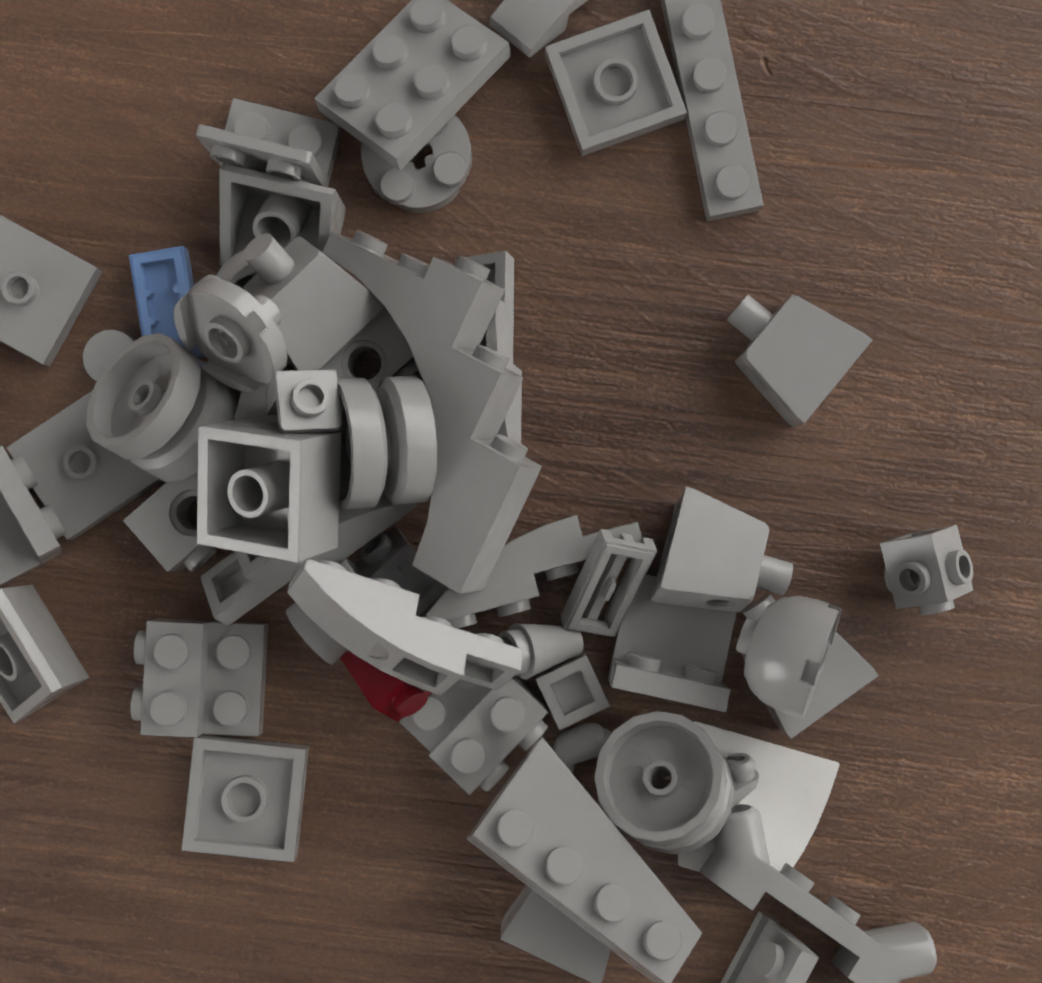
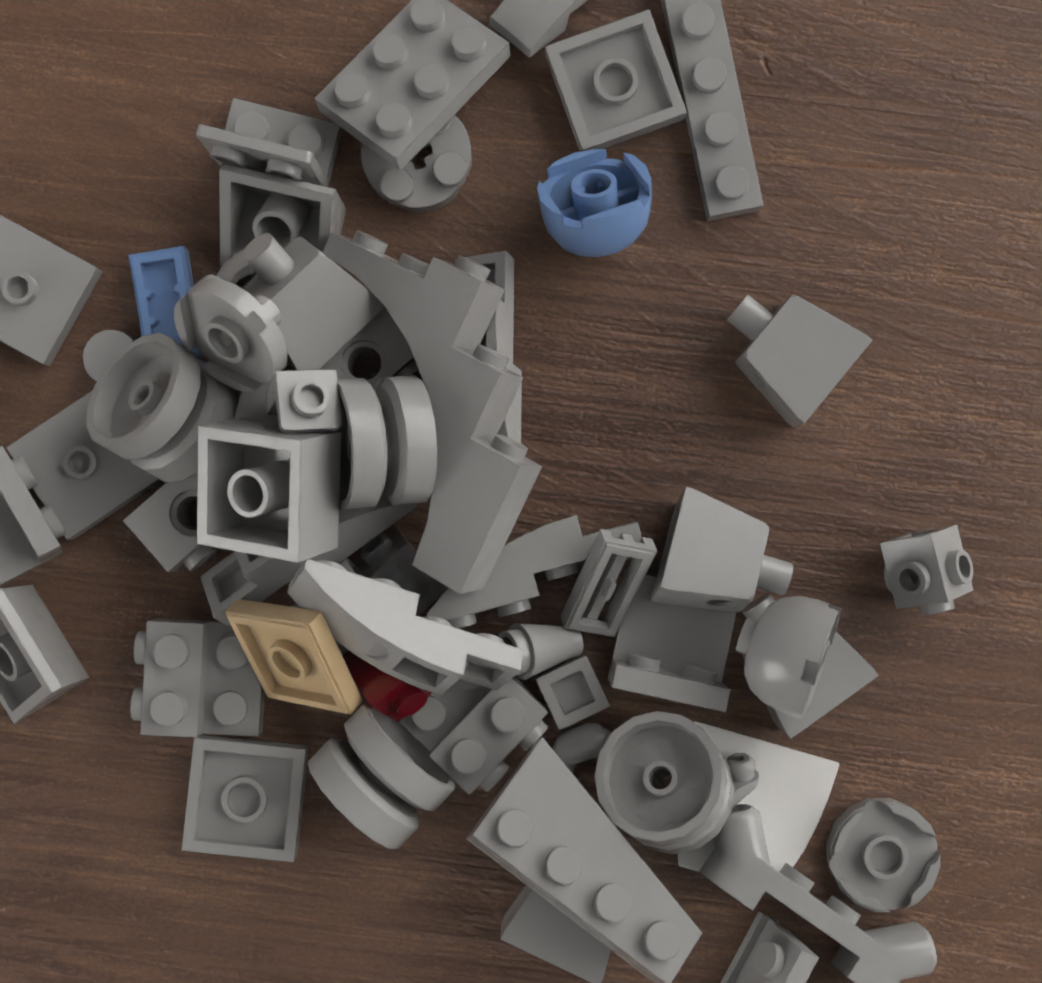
none -> tan tile [225,599,363,714]
none -> light grey wheel [307,700,455,850]
none -> medium blue cylinder [537,149,652,257]
none -> light grey tile [826,798,941,912]

